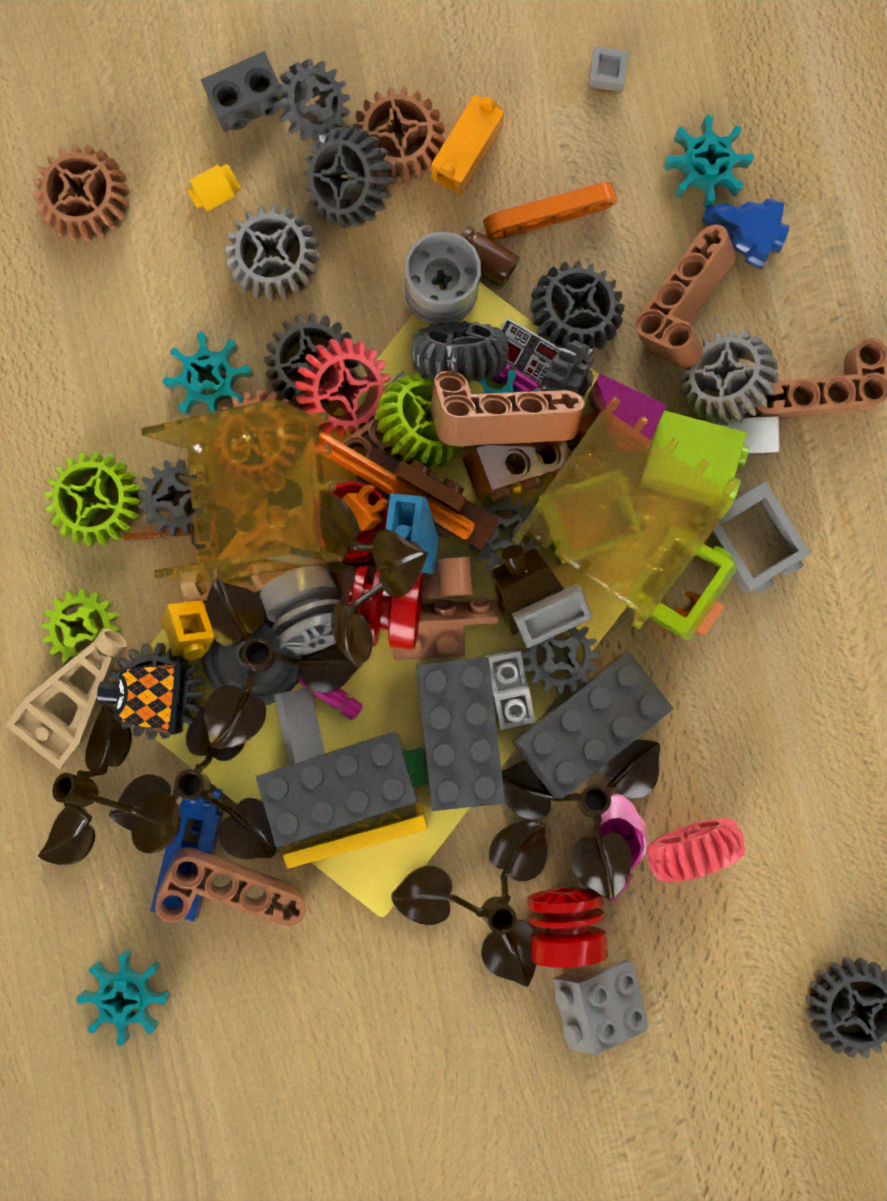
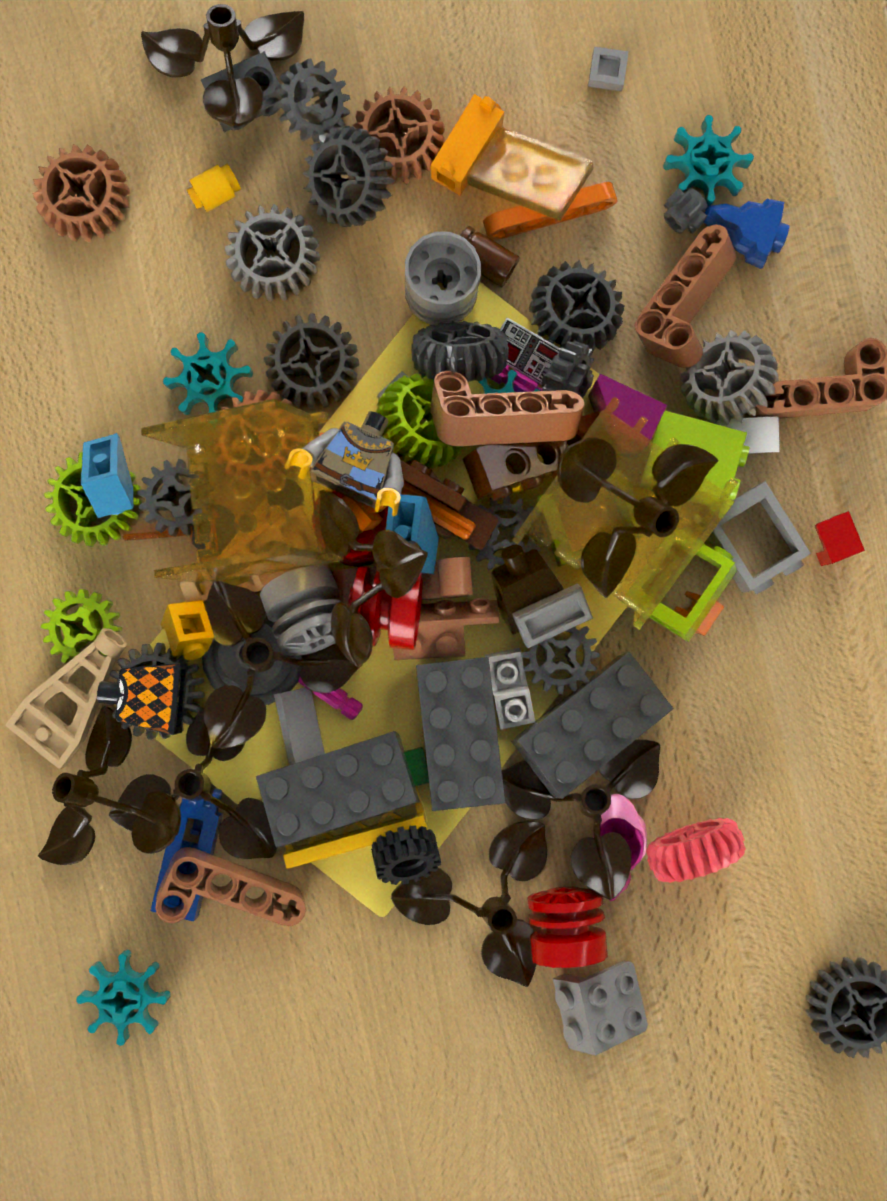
coral gear [295,338,391,437] -> none
none -> dark azure slope [81,433,133,518]
none -> dark brown plant [141,4,304,126]
none -> torso [285,411,404,516]
none -> black tyre [371,825,441,885]
none -> clear yellow tile [467,127,593,221]
none -> dark brown plant [557,437,719,598]
none -> dark grey gear [664,188,707,234]
none -> red panel [815,511,865,566]

